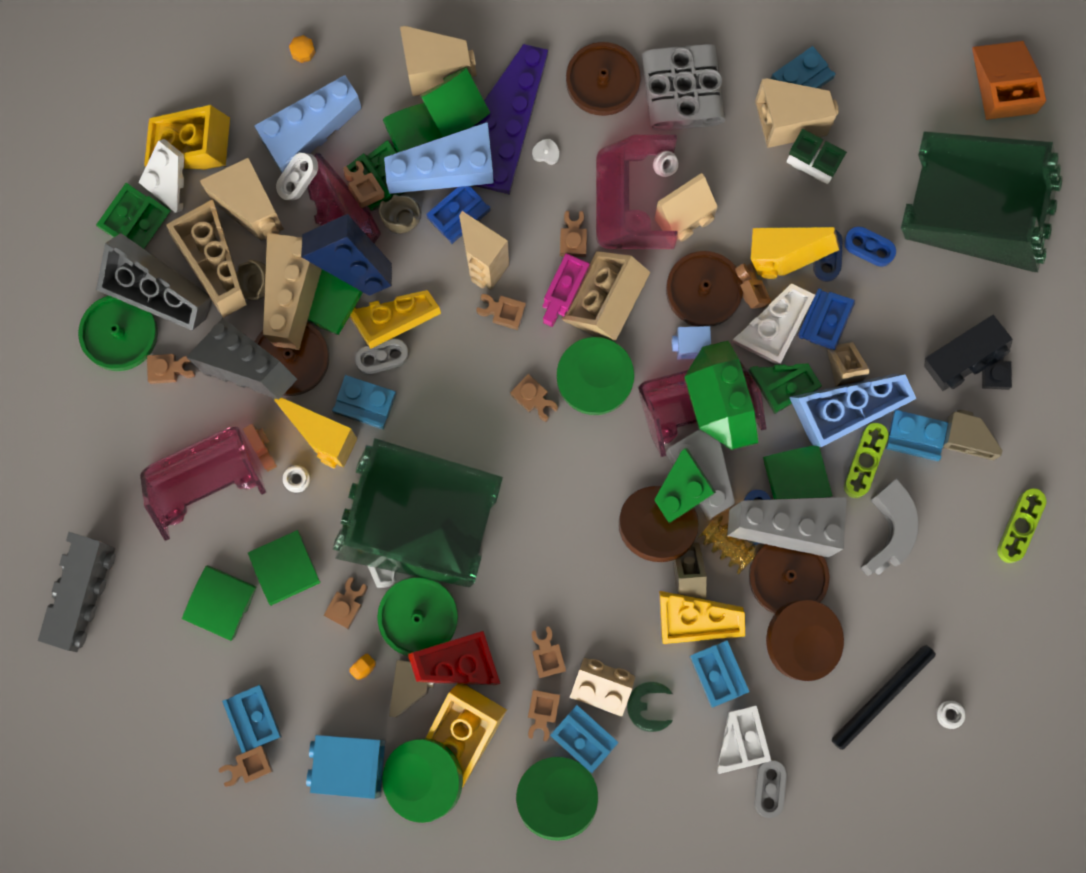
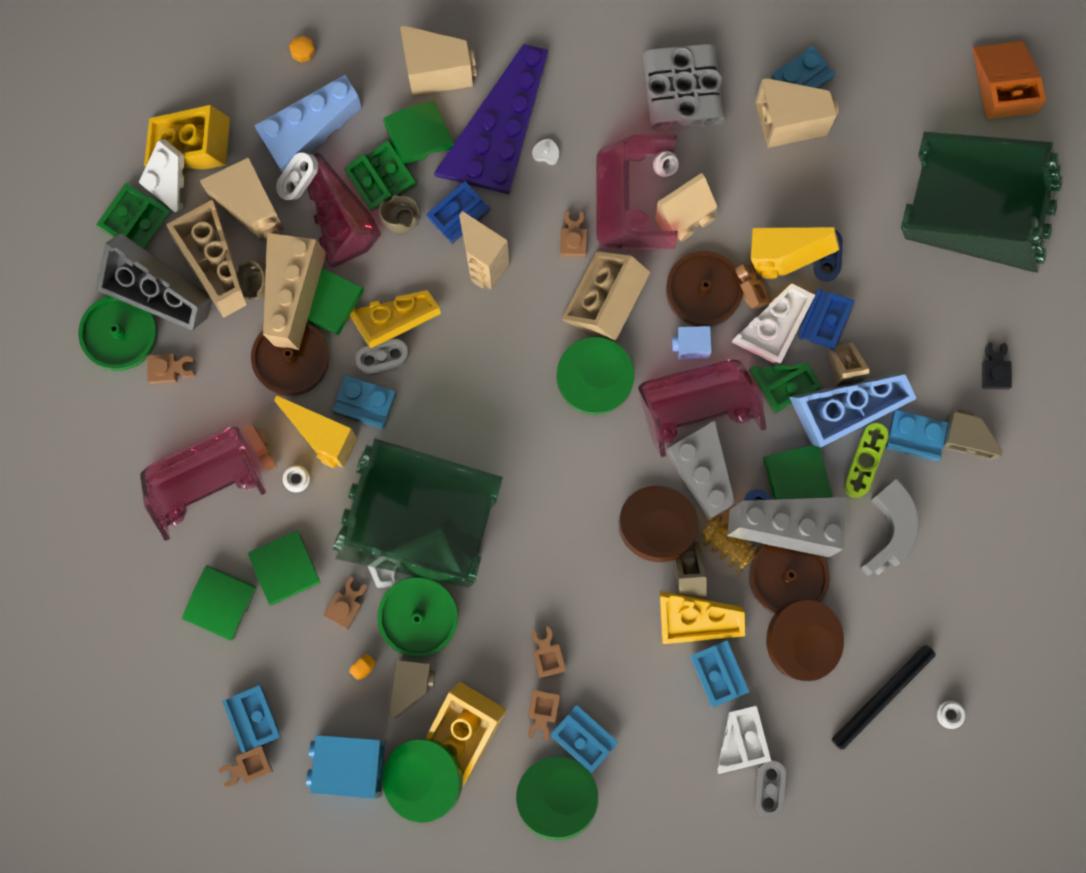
dark grey wedge [38,532,116,652] -> none
dark grey wedge [186,318,297,400] -> none
dark blue wedge [301,214,392,296] -> none
medium nougat plate [344,161,384,208] -> none
light blue wedge [384,122,494,194] -> none
red wing [408,631,501,685] -> none
green slope [421,67,490,137] -> none
medium nougat plate [476,294,526,330] -> none
medium nougat plate [510,374,558,422] -> none
dark pink hinge [543,253,590,327] -> none
reddish brown piece [566,42,641,116] -> none
bracket [570,658,635,716] -> none
clear green head [627,682,673,732] -> none
green wing [654,448,716,523] -> none
green wedge [684,340,758,450] -> none
dark green hips [786,128,847,184] -> none
blue plate [844,227,896,267] -> none
black brick [924,314,1013,391] -> none
lime beam [997,488,1046,563] -> none

